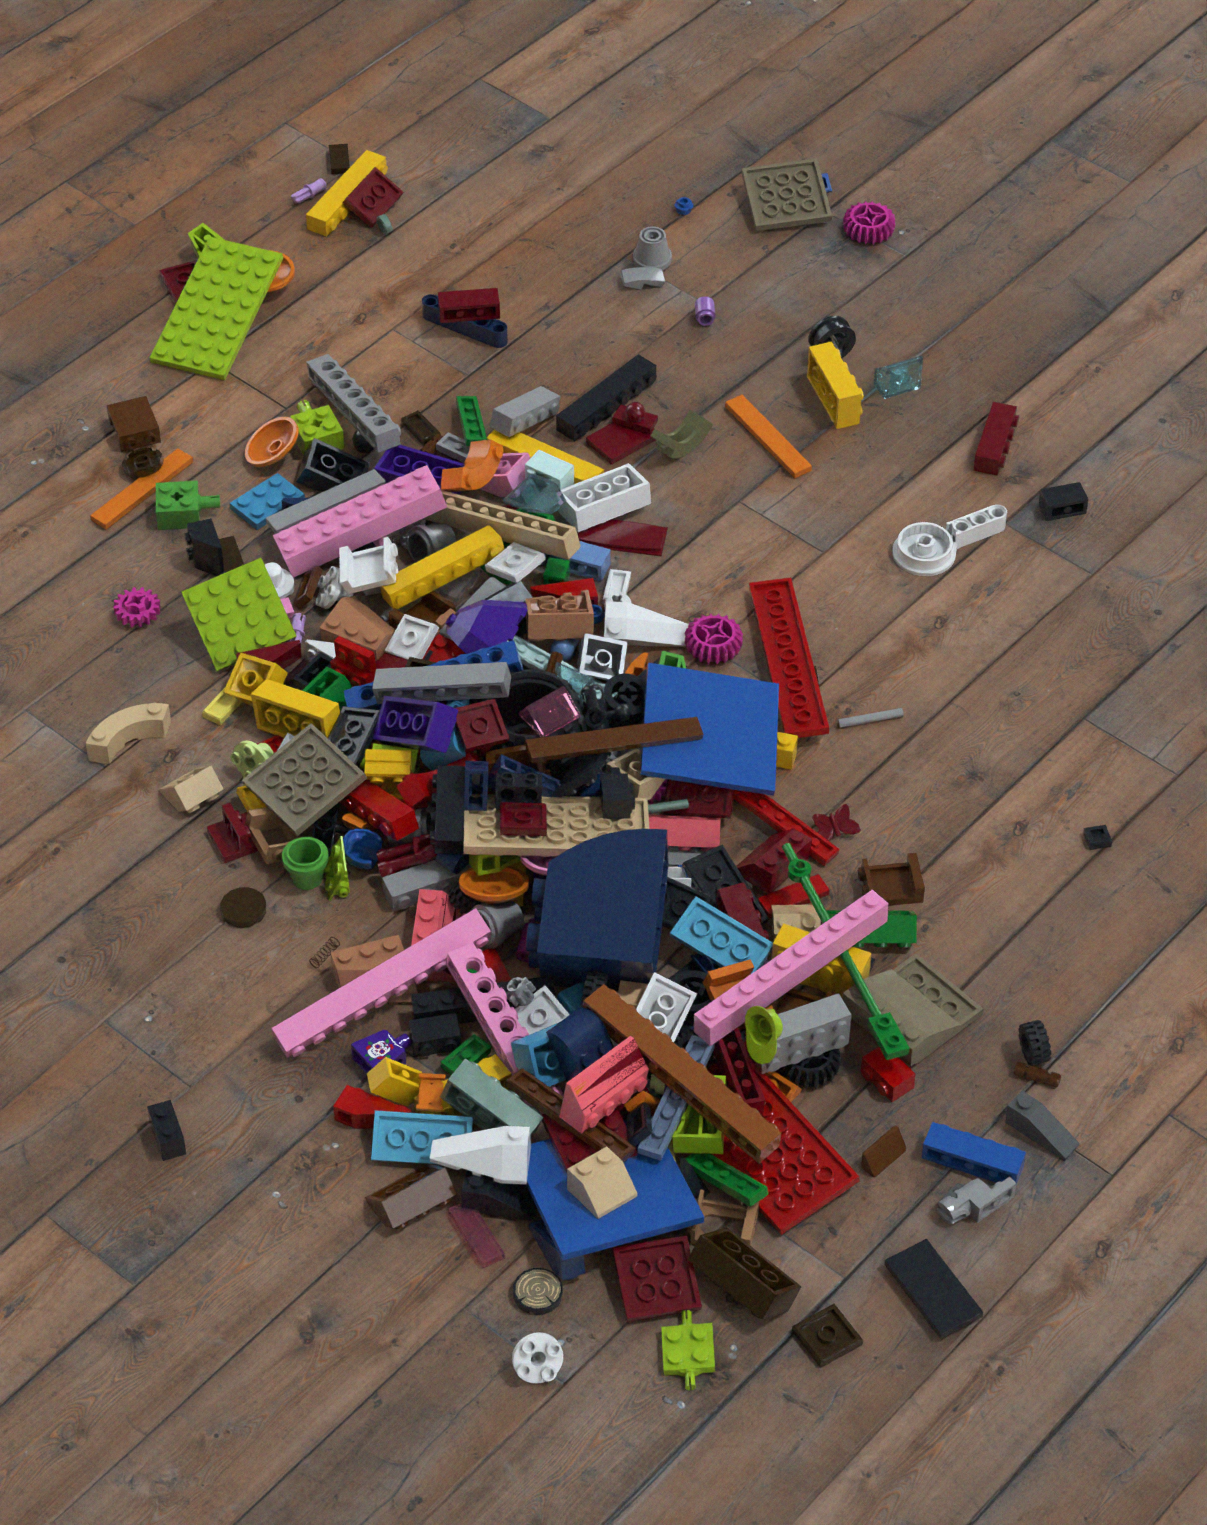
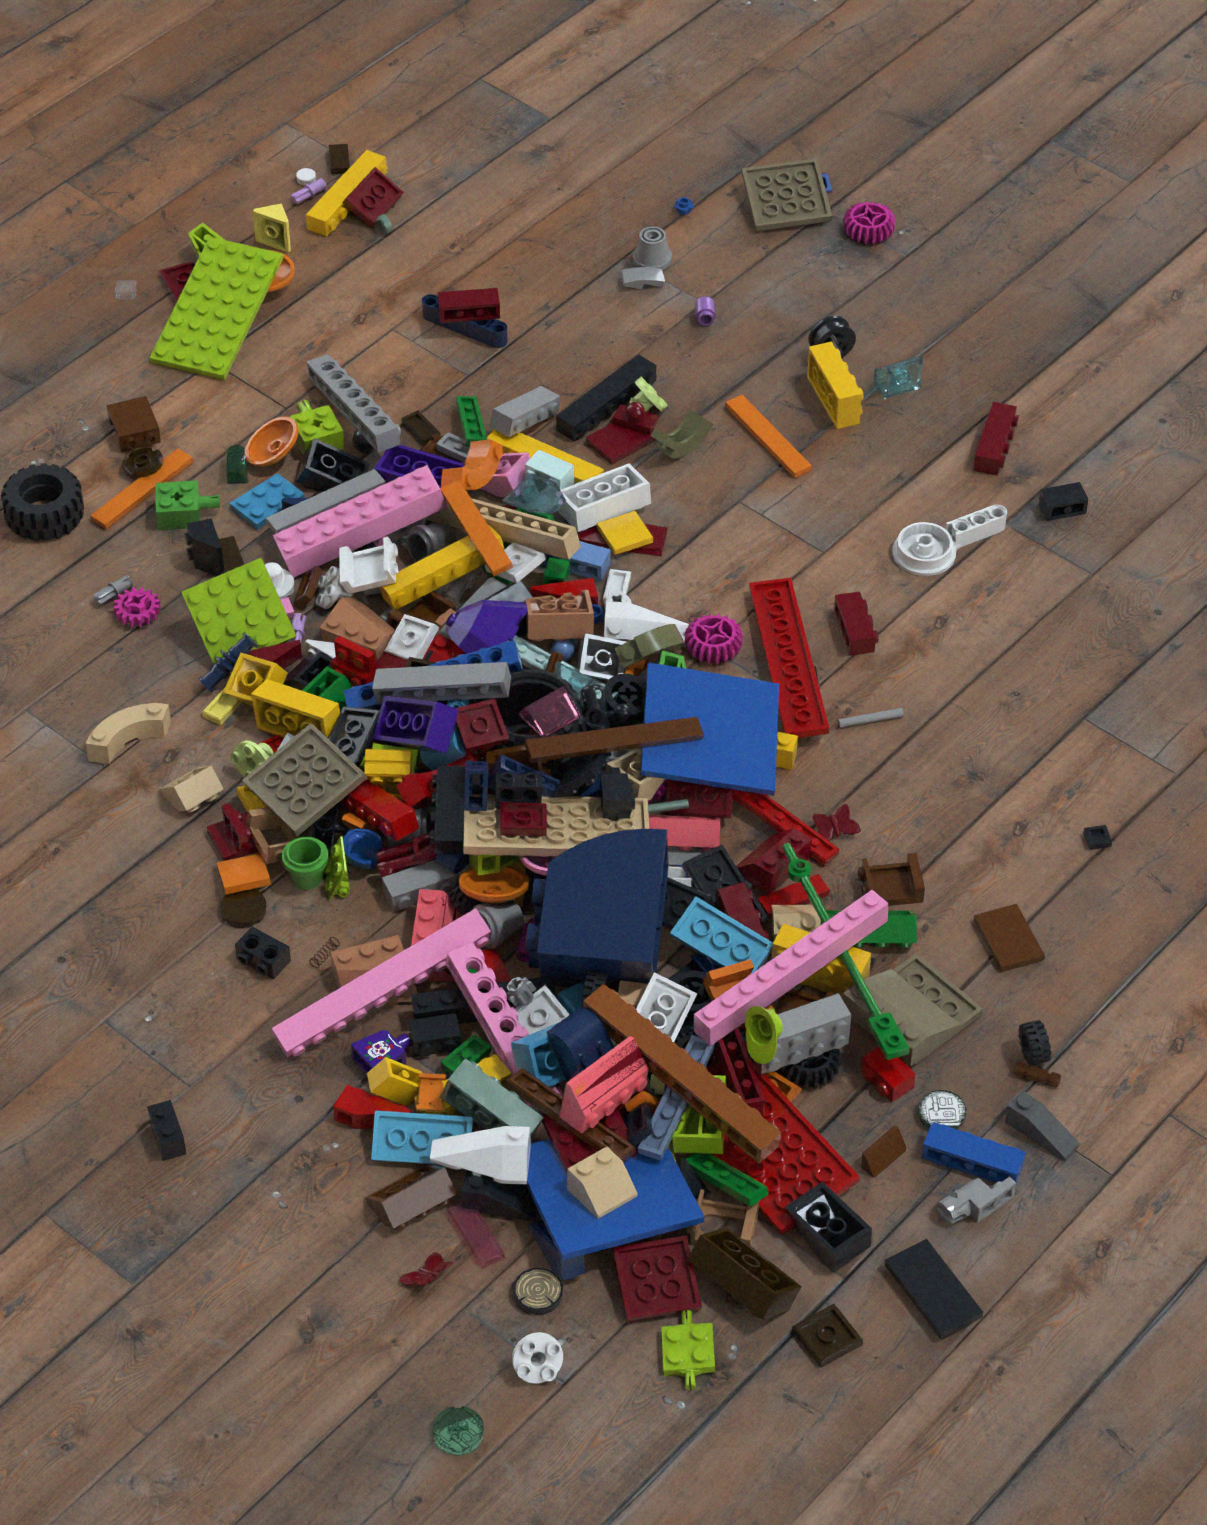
none -> black tyre [1,463,84,541]
none -> light grey axle [93,575,134,605]
none -> clear tile [115,280,137,299]
none -> dark blue piece [198,632,258,692]
none -> orange tile [217,853,271,894]
none -> clear green leg [226,445,249,484]
none -> black brick [235,926,291,979]
none -> light yellow slope [253,203,291,253]
none -> white tile [296,168,316,186]
none -> dark red piece [399,1252,453,1286]
none -> clear green tile [432,1406,484,1456]
none -> orange tile [440,480,513,576]
none -> yellow tile [597,511,653,555]
none -> olive arch [614,624,685,669]
none -> yellowish green plate [629,377,668,412]
none -> black slope [785,1182,872,1272]
none -> dark red brick [834,591,879,656]
none -> tile [918,1090,967,1130]
none -> reddish brown tile [974,904,1045,972]

